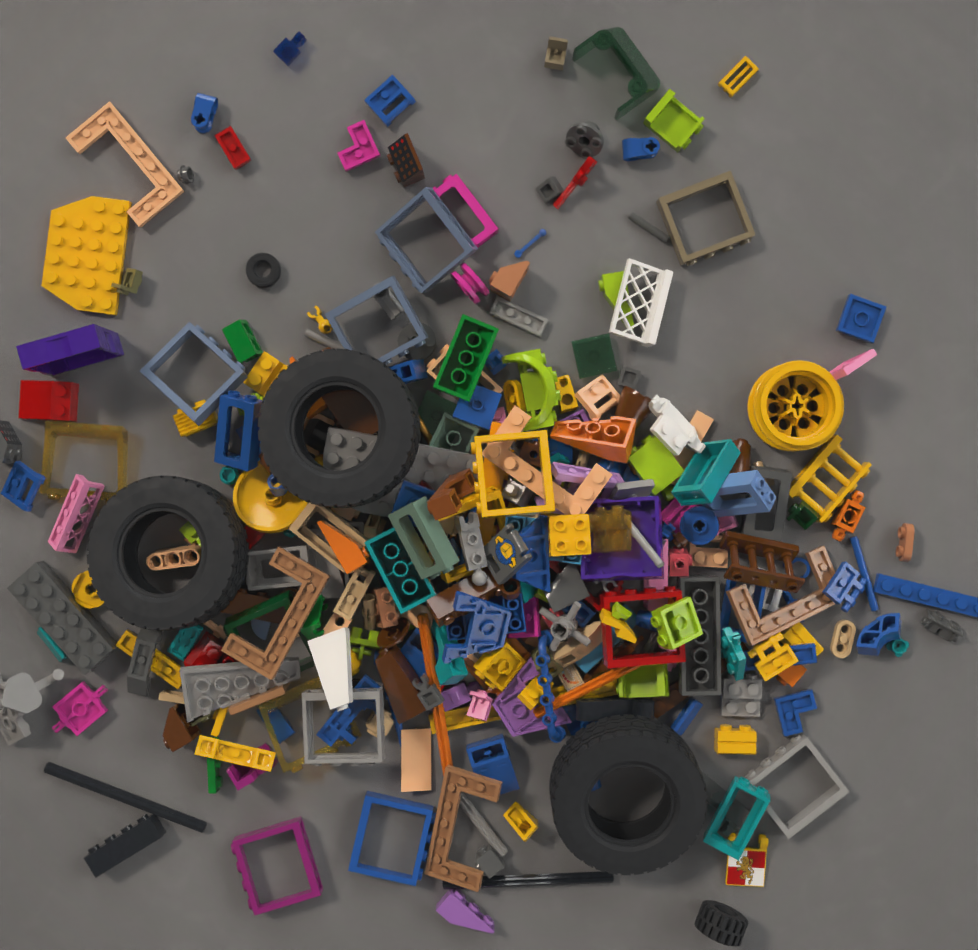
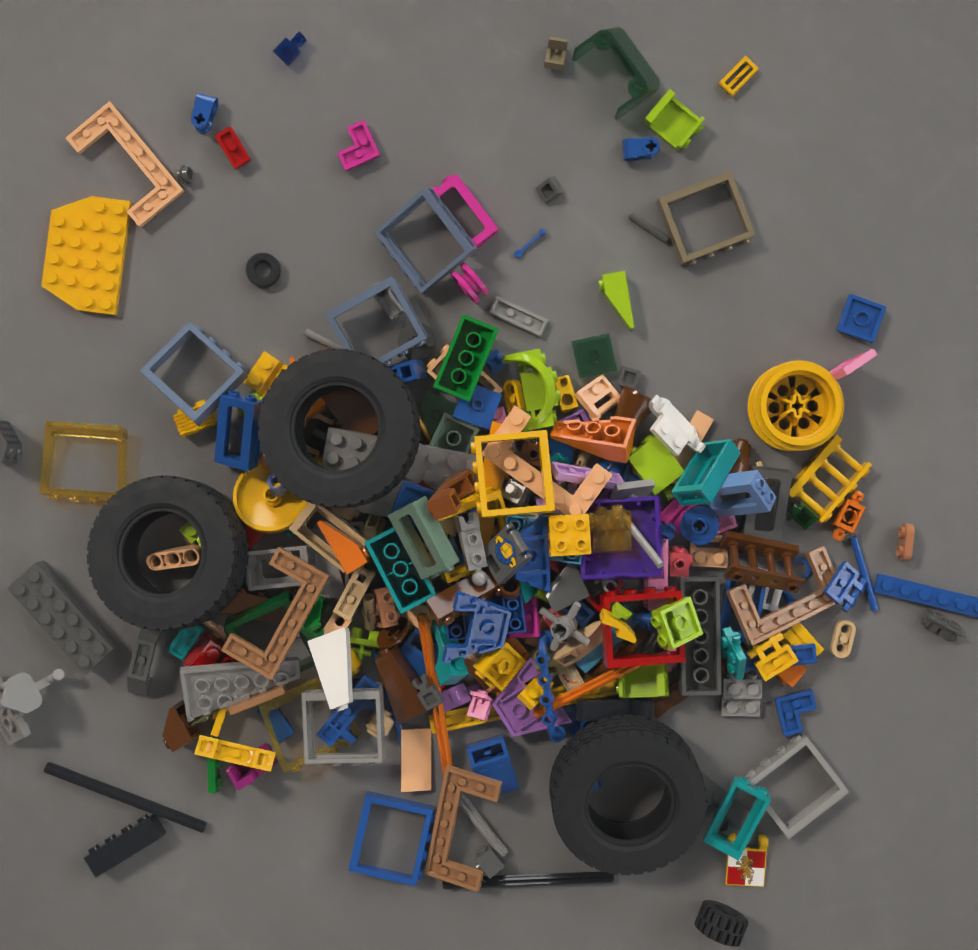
blue plate [1,461,46,512] -> none
dark purple tile [16,324,124,376] -> none
red slope [19,380,79,422] -> none
teal slope [37,627,68,662] -> none
bright pink fence [48,474,105,553] -> none
dark pink plate [52,681,108,736] -> none
yellow plate [71,571,104,609] -> none
olive bracket [111,268,143,296] -> none
yellow plate [115,629,182,689] -> none
tan tile [158,689,185,704] -> none
teal plate [219,466,239,485] -> none
green hinge [222,319,263,363] -> none
magenta window [231,816,323,916] -> none
light blue tile [251,619,271,640] -> none
yellow arm [307,306,333,334] -> none
blue plate [364,74,416,128] -> none
slope [387,133,425,187] -> none
medium lavender slope [436,889,495,934] -> none
nougat slope [489,261,530,302] -> none
yellow slope [503,801,539,842] -> none
red piece [553,156,597,209] -> none
dark grey plate [565,121,604,159] -> none
white fence [609,258,673,348] -> none
blue slope [670,697,703,735] -> none
reddish brown plate [671,531,689,549] -> none
yellow brick [714,724,757,755] -> none
blue brick [856,613,902,656] -> none
teal plate [886,636,909,657] -> none

